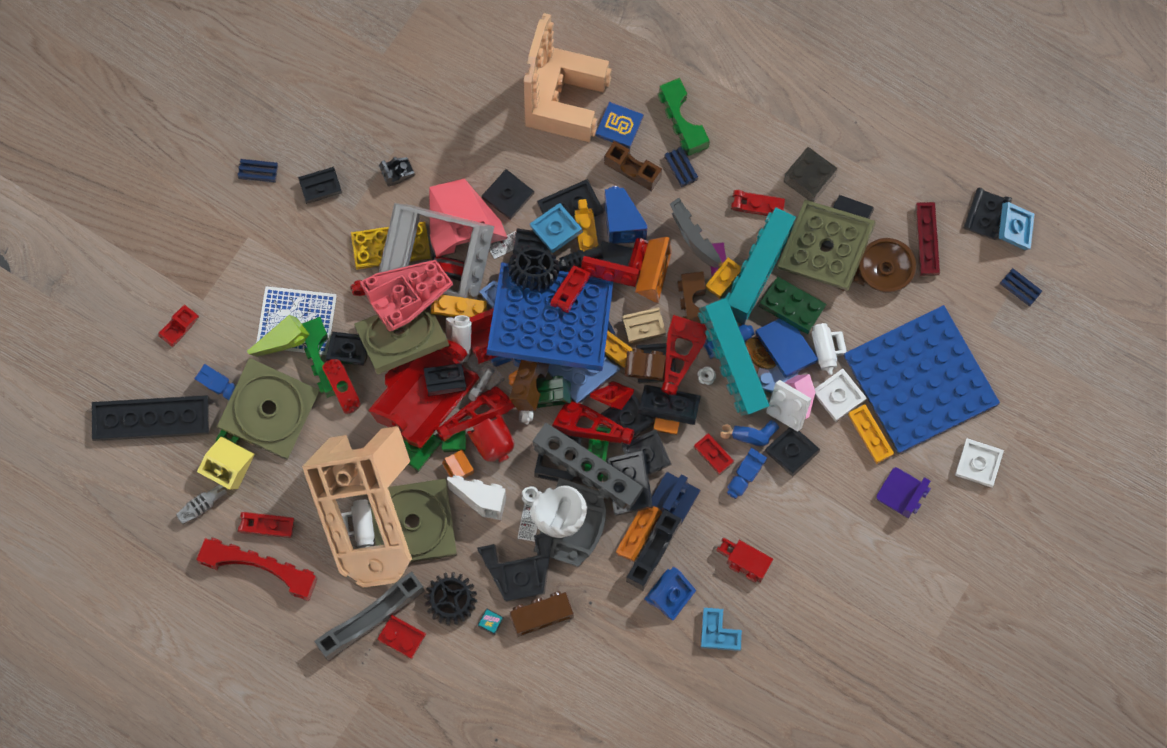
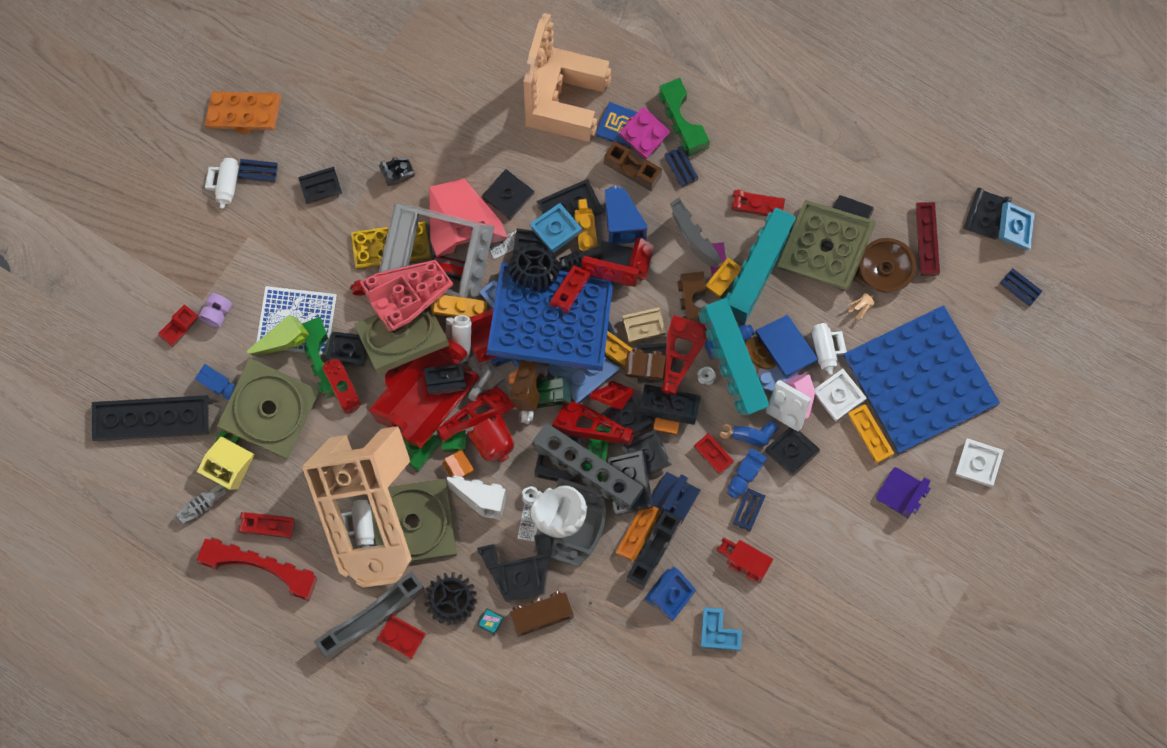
orange slope [635,237,672,303] -> none
dark green plate [759,276,827,335] -> none
clear smoke brick [783,147,838,202] -> none
none -> lavender wheel [198,293,233,328]
none -> orange plate [205,92,282,134]
none -> white piece [205,158,239,209]
none -> dark pink plate [618,106,670,159]
none -> dark blue tile [733,488,766,532]
none -> light nougat piece [848,293,875,320]

